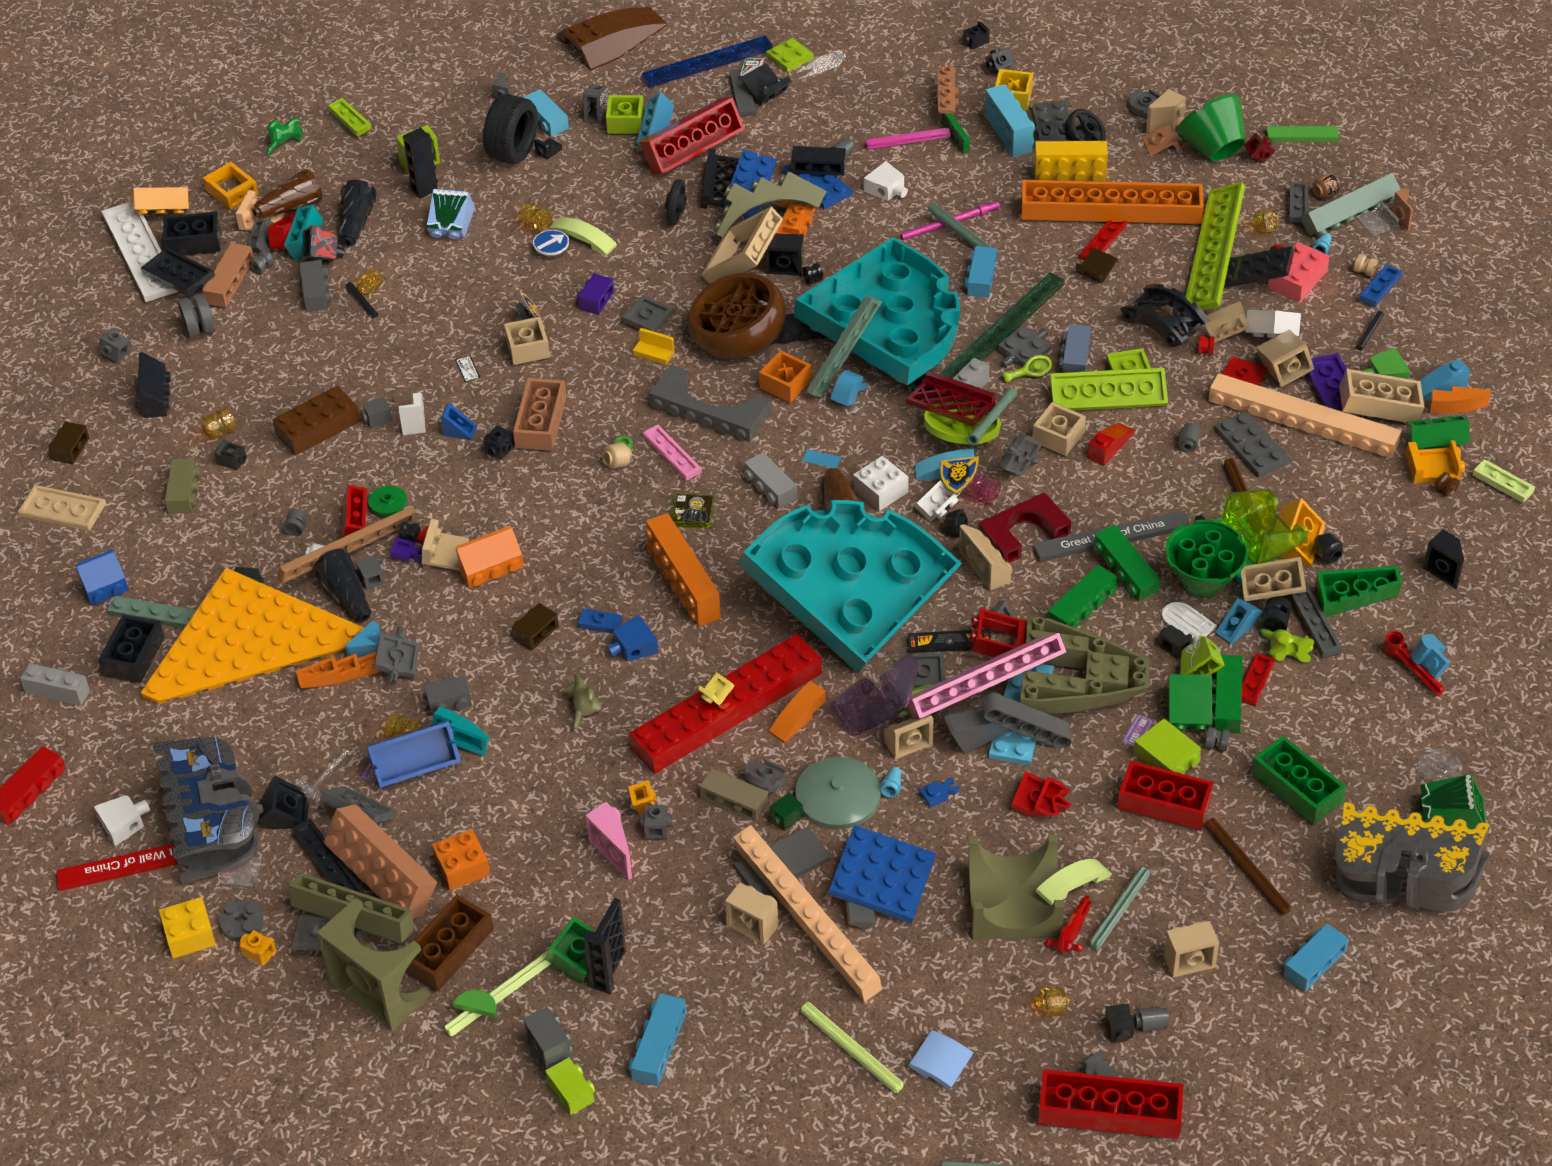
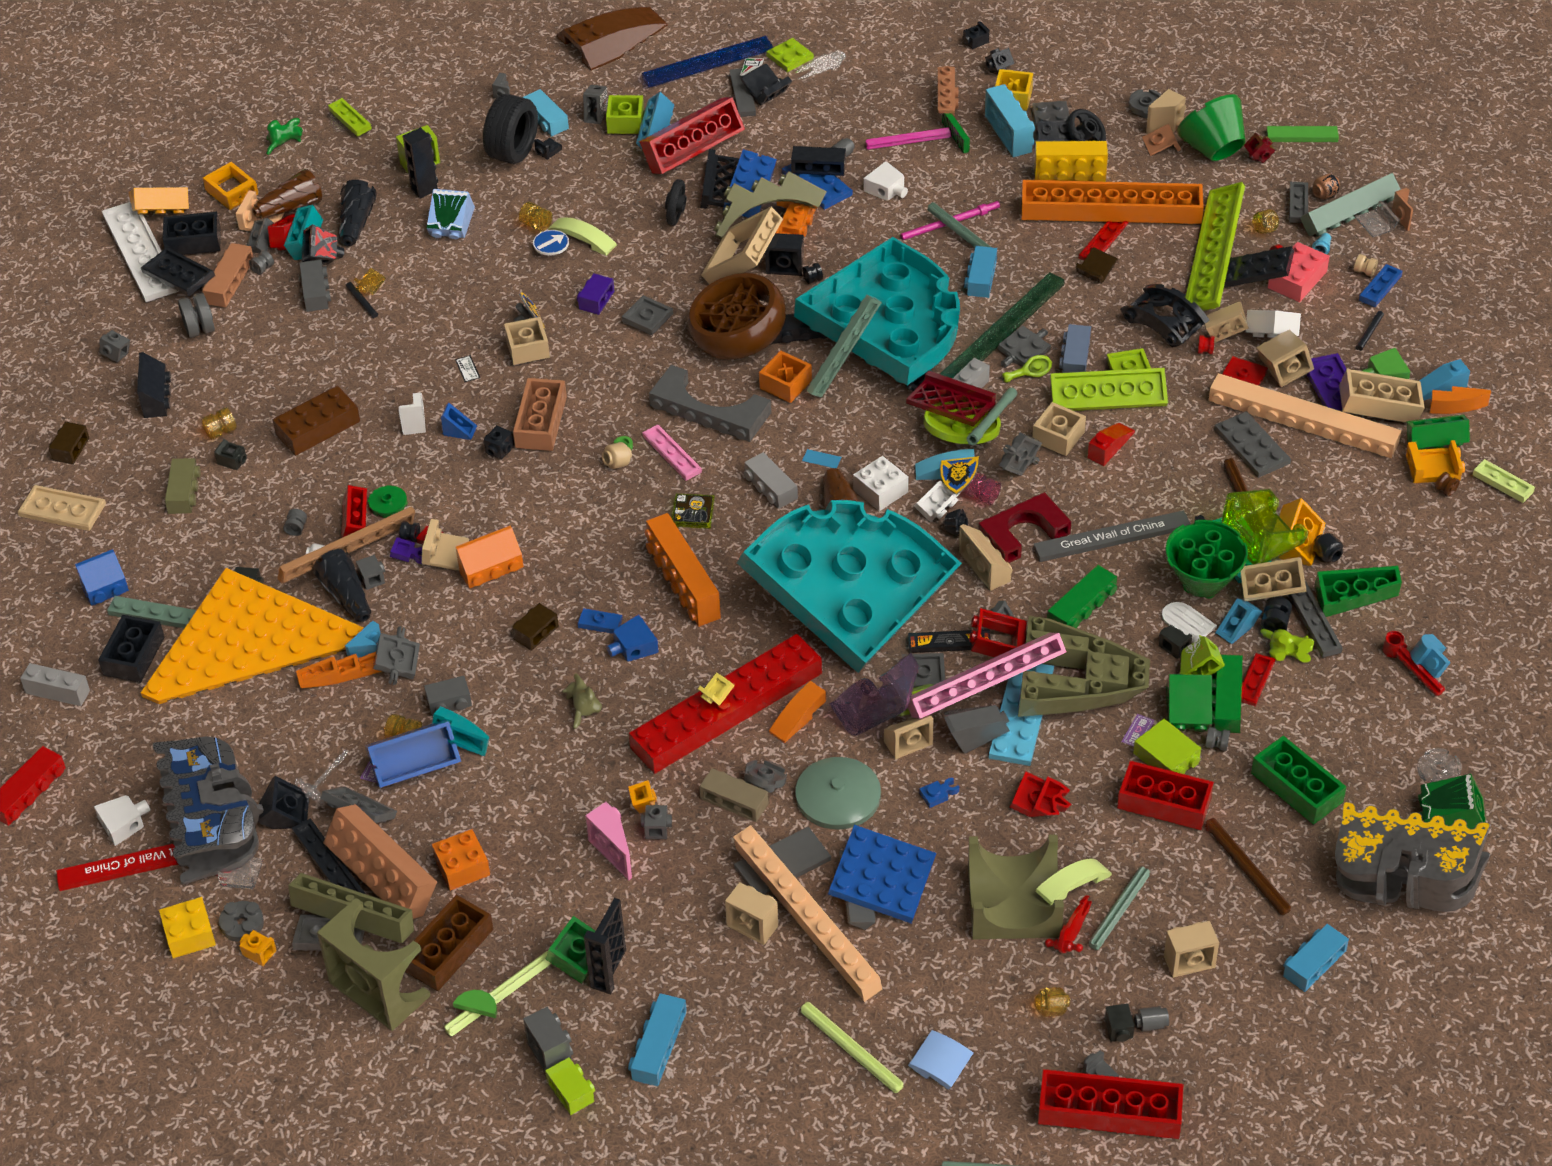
dark grey brick [361,397,393,428] -> none
yellow panel [633,328,675,365] -> none
dark green brick [769,792,804,831] -> none
dark azure brick [830,370,868,406] -> none
medium azure cone [880,767,902,798] -> none
dark grey beam [983,693,1072,748] -> none
green brick [1093,524,1161,601] -> none
dark grey brick [1178,423,1200,451] -> none
black slope [1423,529,1464,589] -> none

